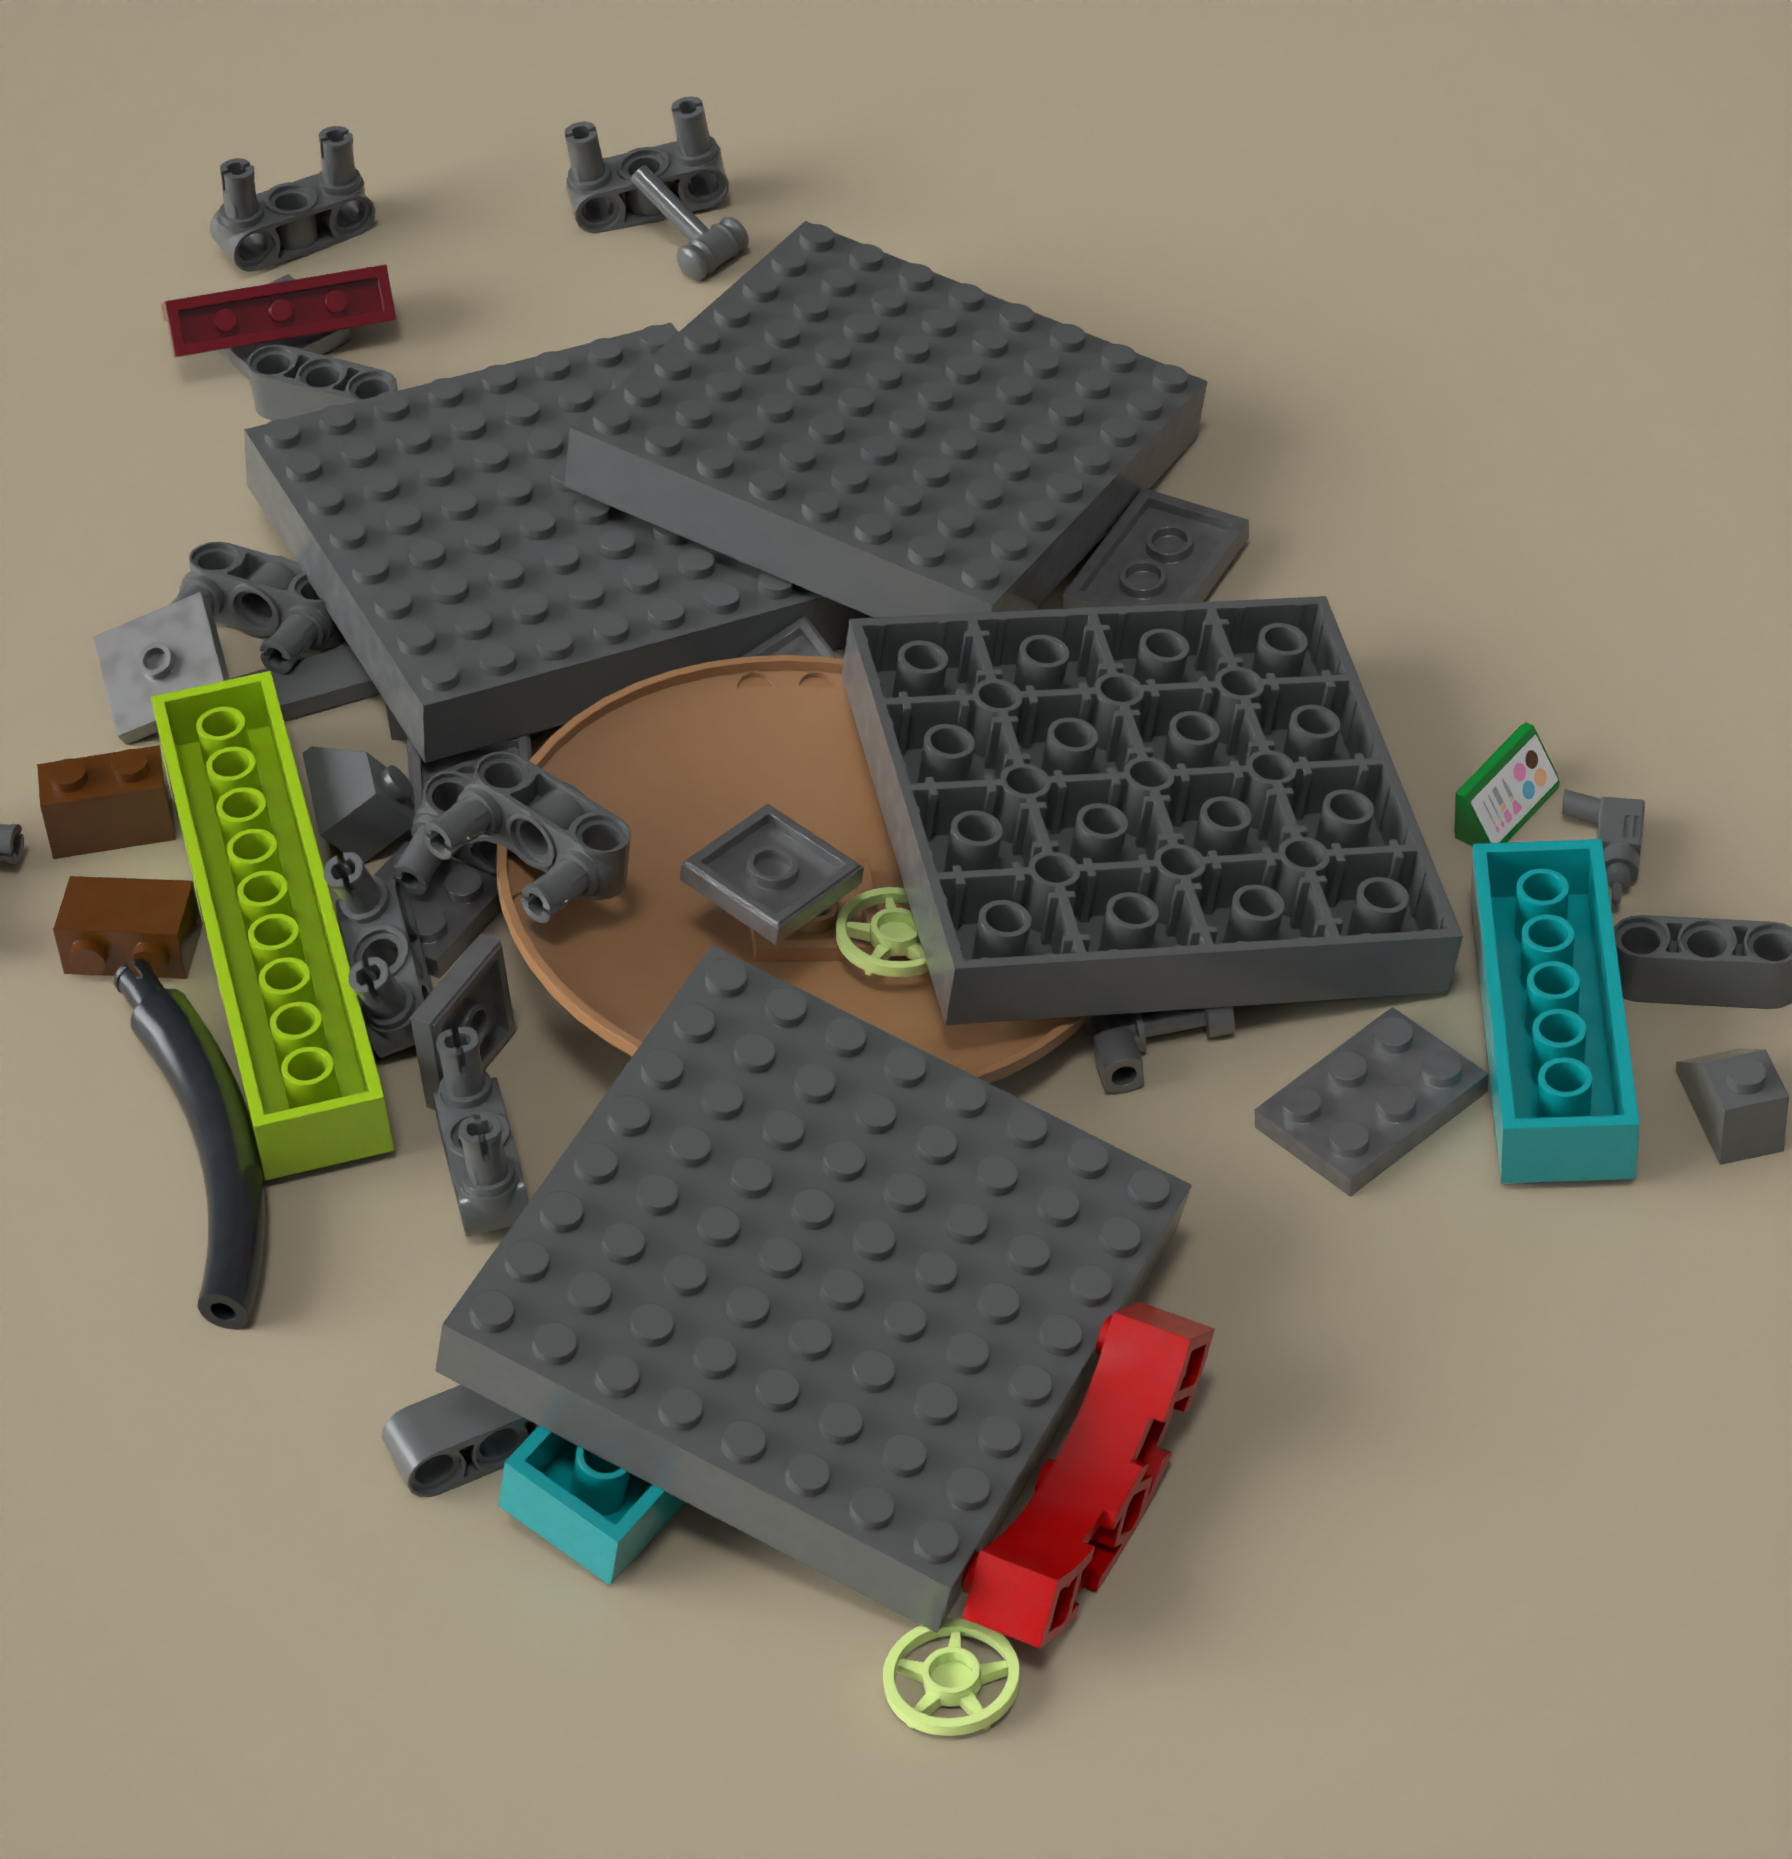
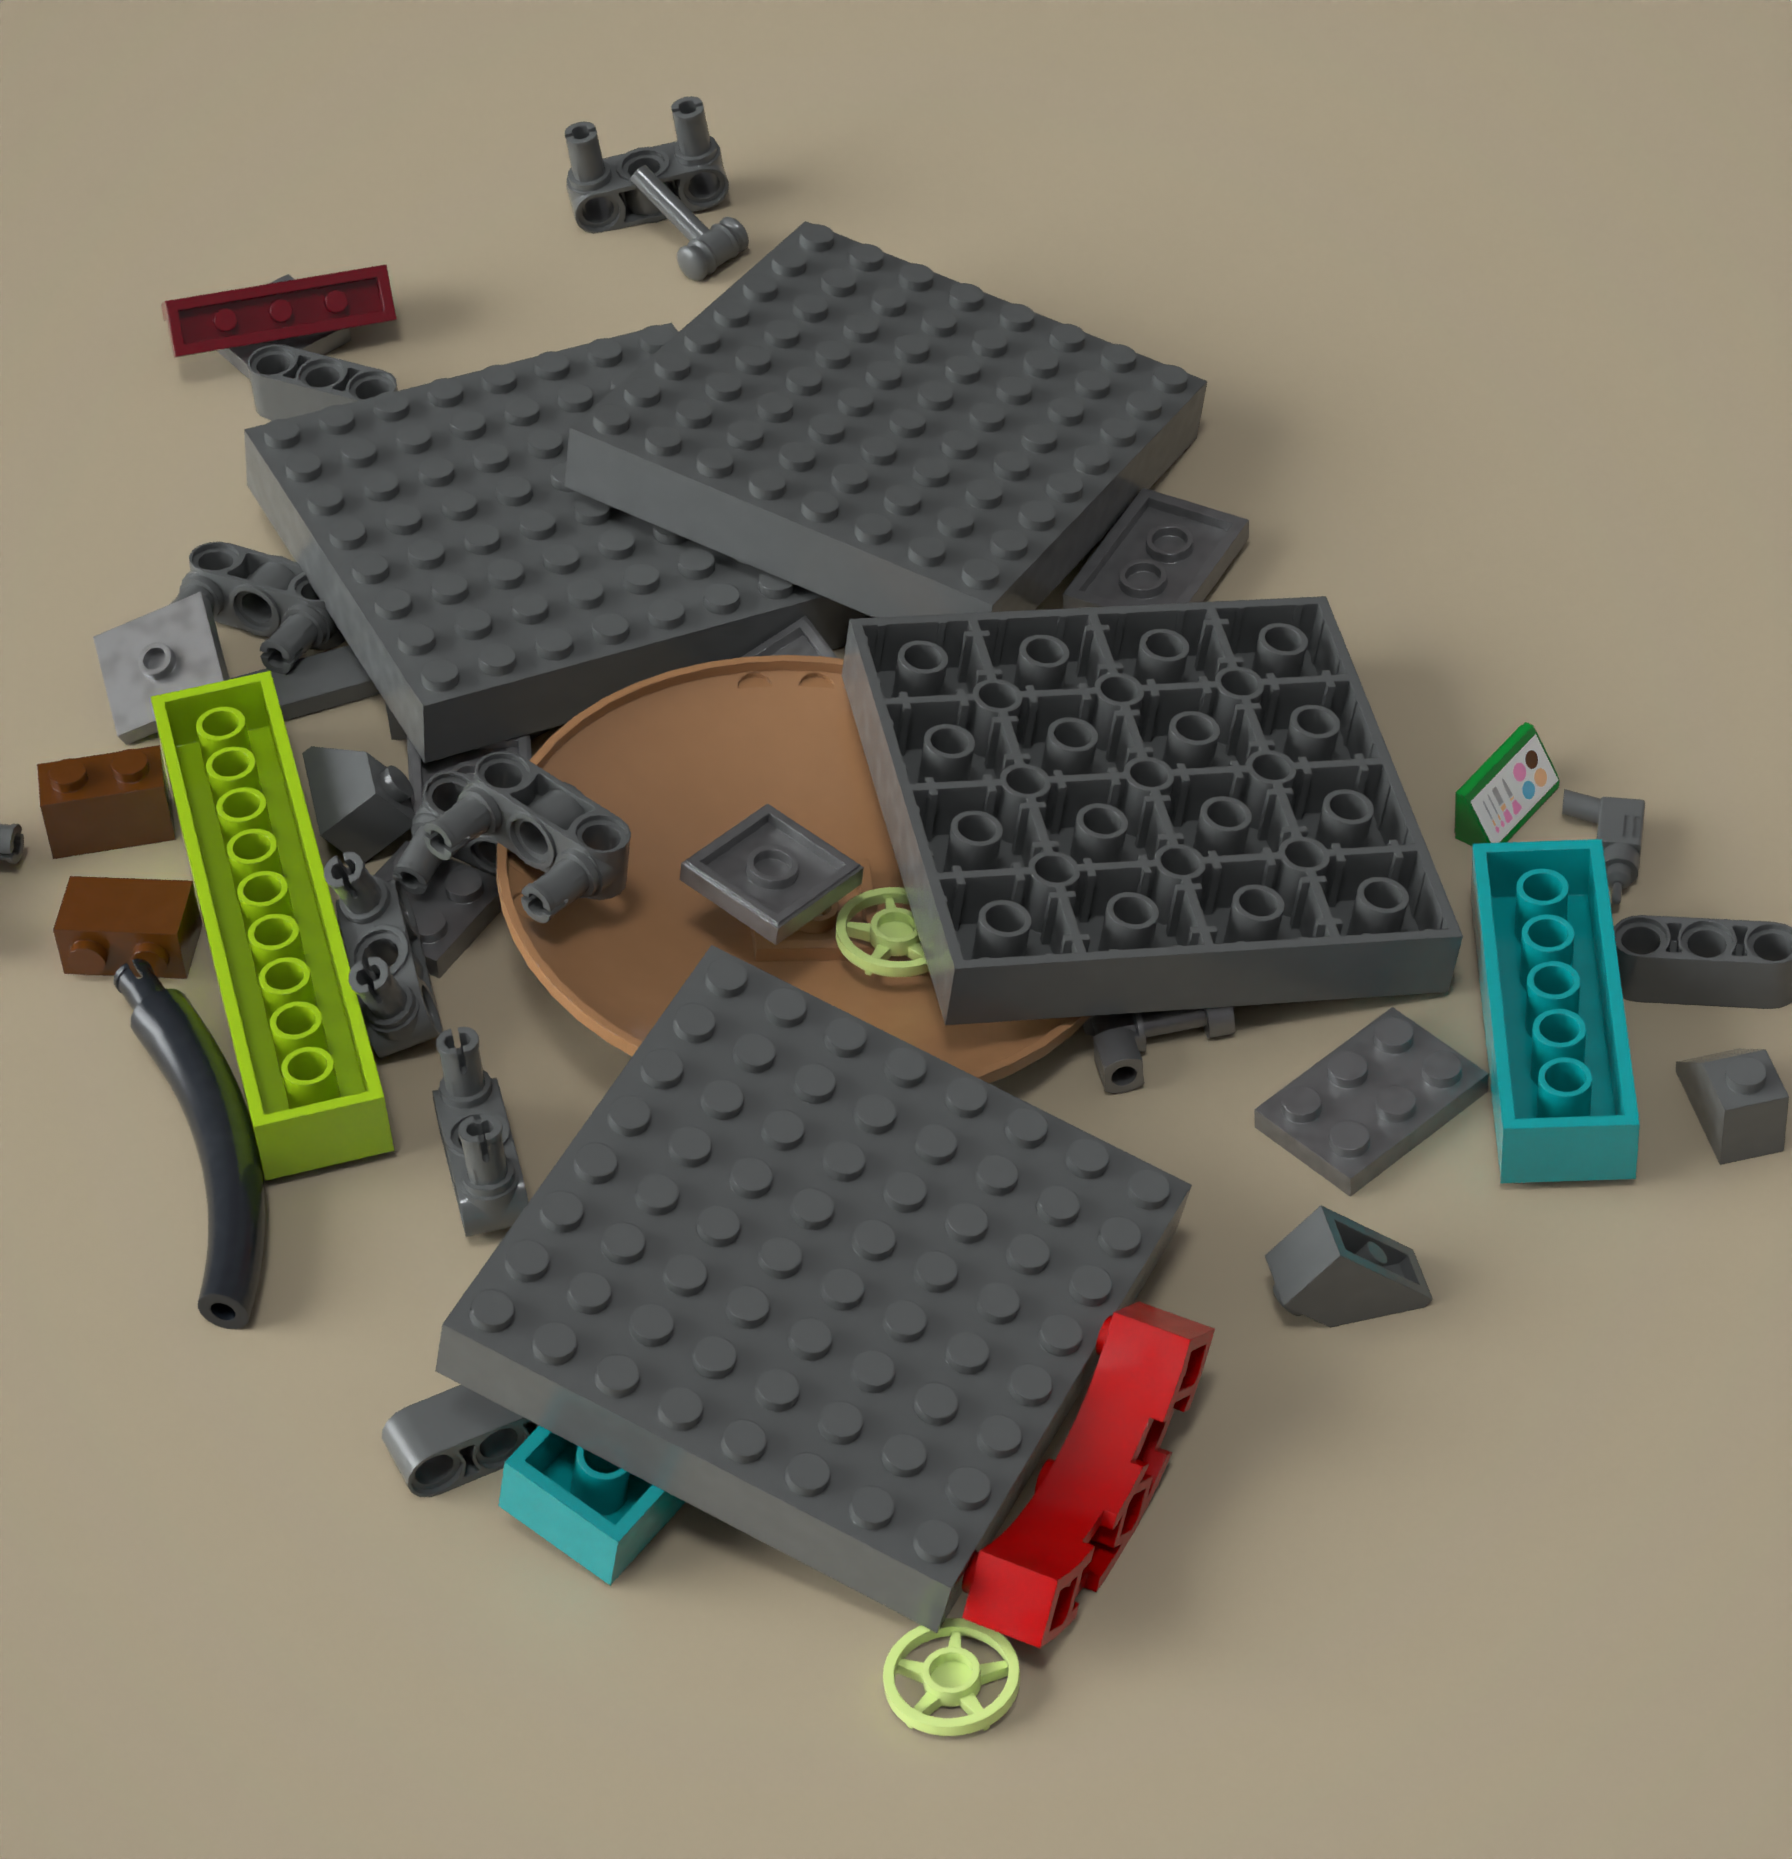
dark grey piece [210,126,376,272] -> none
flat silver plate [410,933,516,1110] -> none
none -> dark grey slope [1265,1205,1433,1328]

